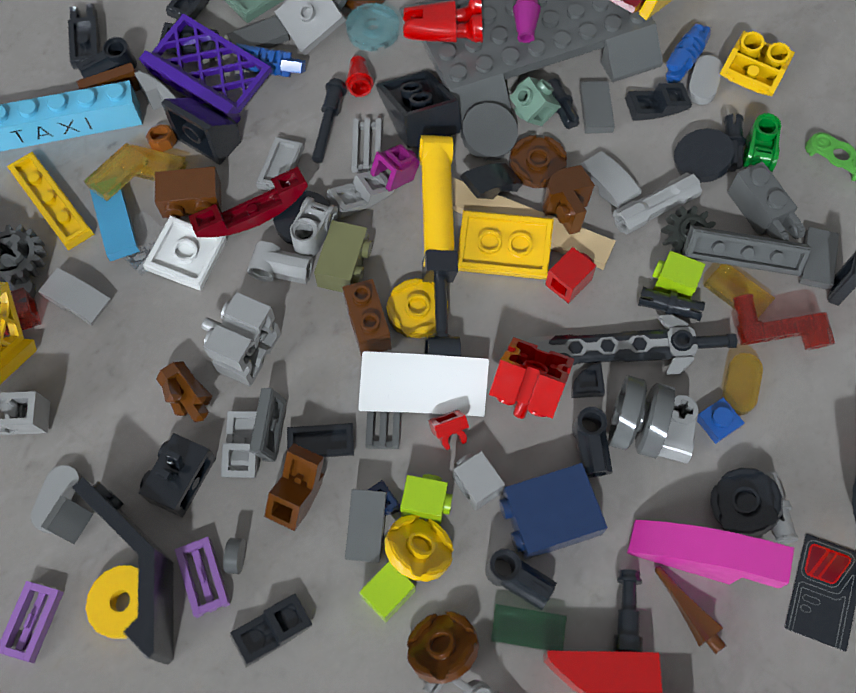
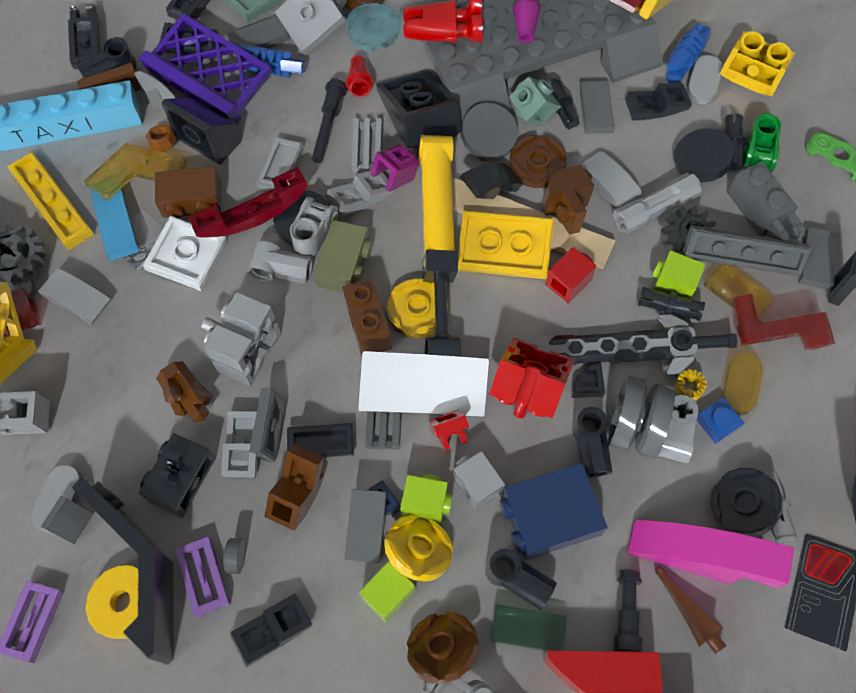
none -> yellow bush [674,369,707,401]

